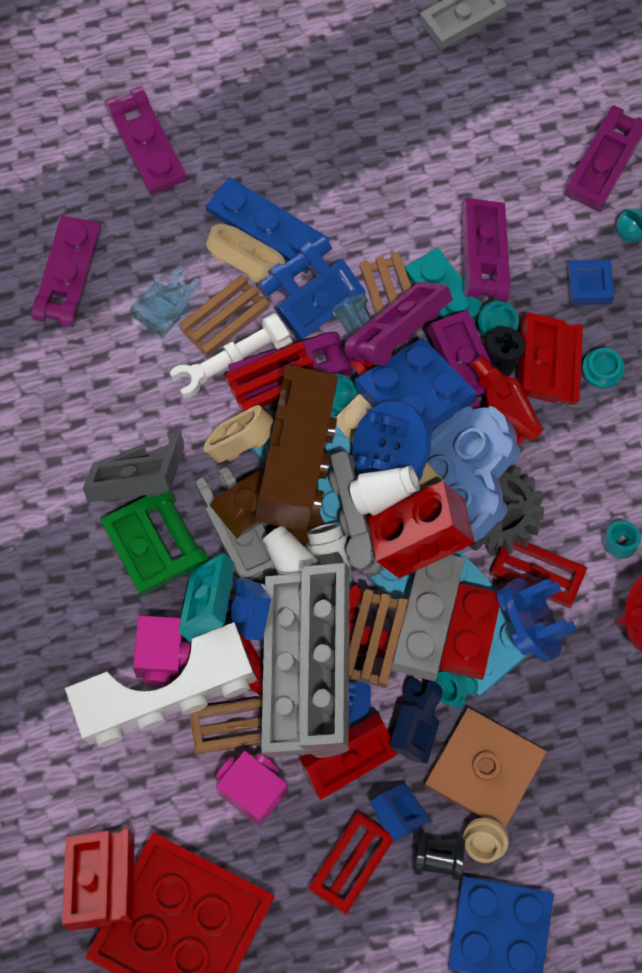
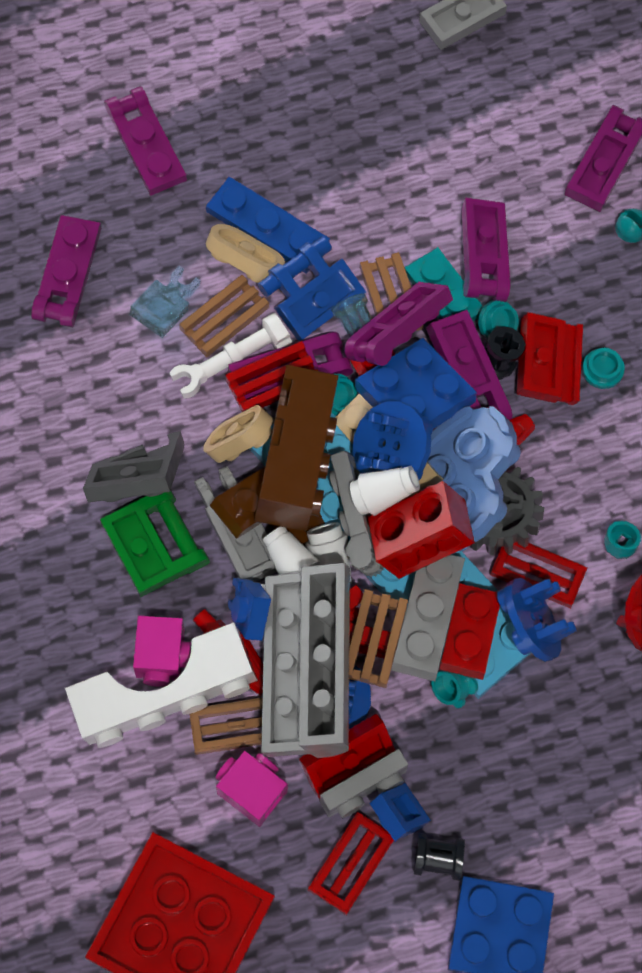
red plate [62,828,135,931] -> none
teal plate [178,553,235,642] -> none
dark blue plate [390,678,443,764] -> none
nougat plate [424,708,547,828] -> none
tan plate [463,818,509,863] -> none
red piece [470,354,544,441] -> none
blue plate [568,260,614,305] -> none
none -> light grey plate [320,749,408,818]

